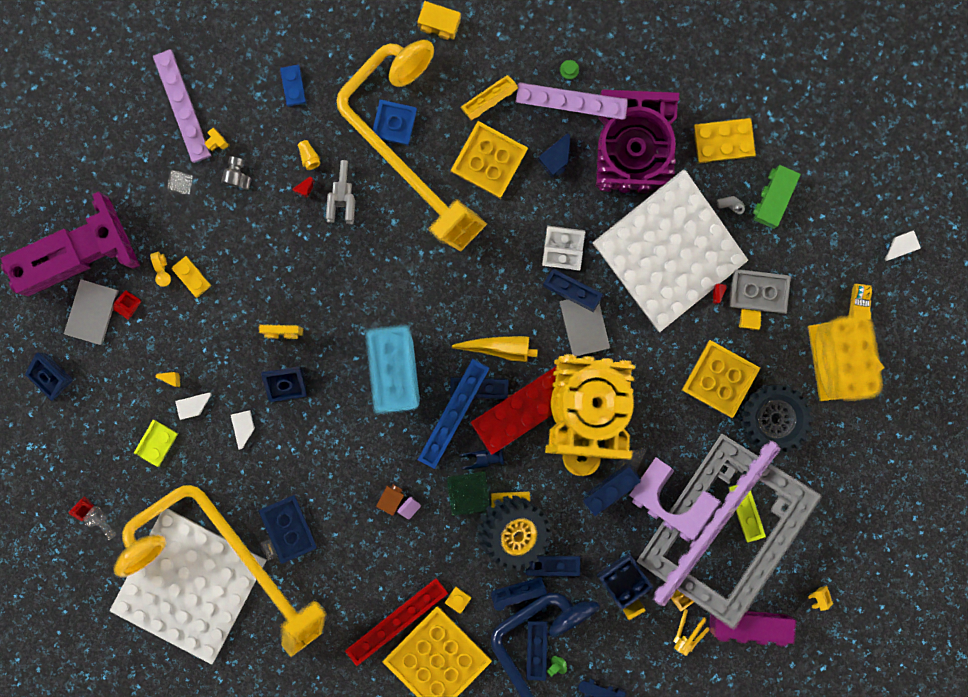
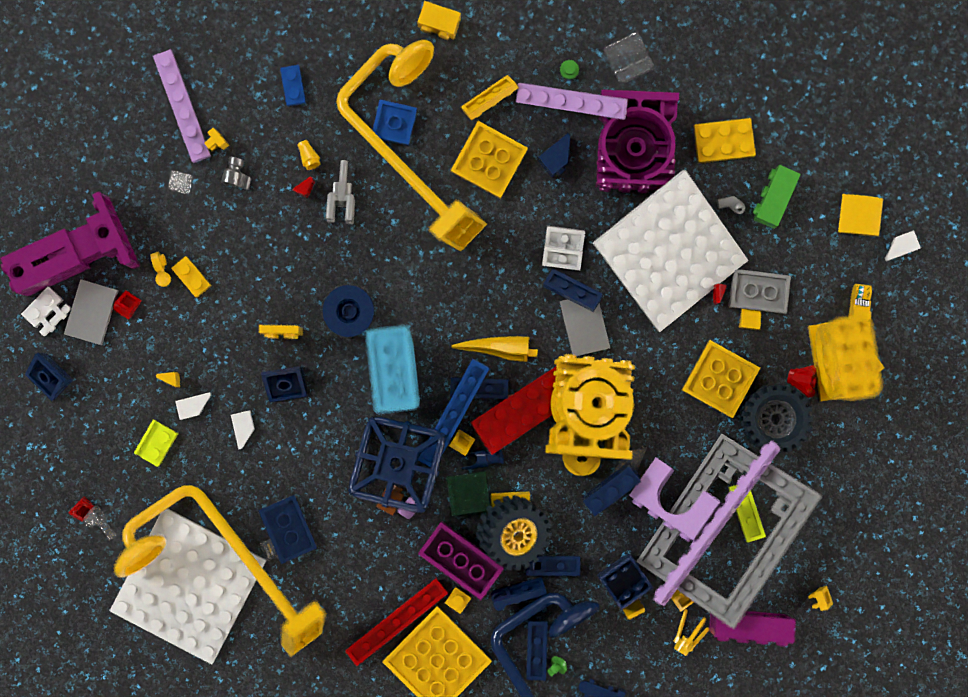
none -> white plate [21,287,72,336]
none -> dark blue hat [323,285,374,337]
none -> dark blue plate [348,416,446,513]
none -> magenta brick [418,520,504,600]
none -> yellow plate [449,429,475,456]
none -> clear slope [603,32,654,85]
none -> red rock [787,365,817,398]
none -> yellow slope [838,194,883,237]

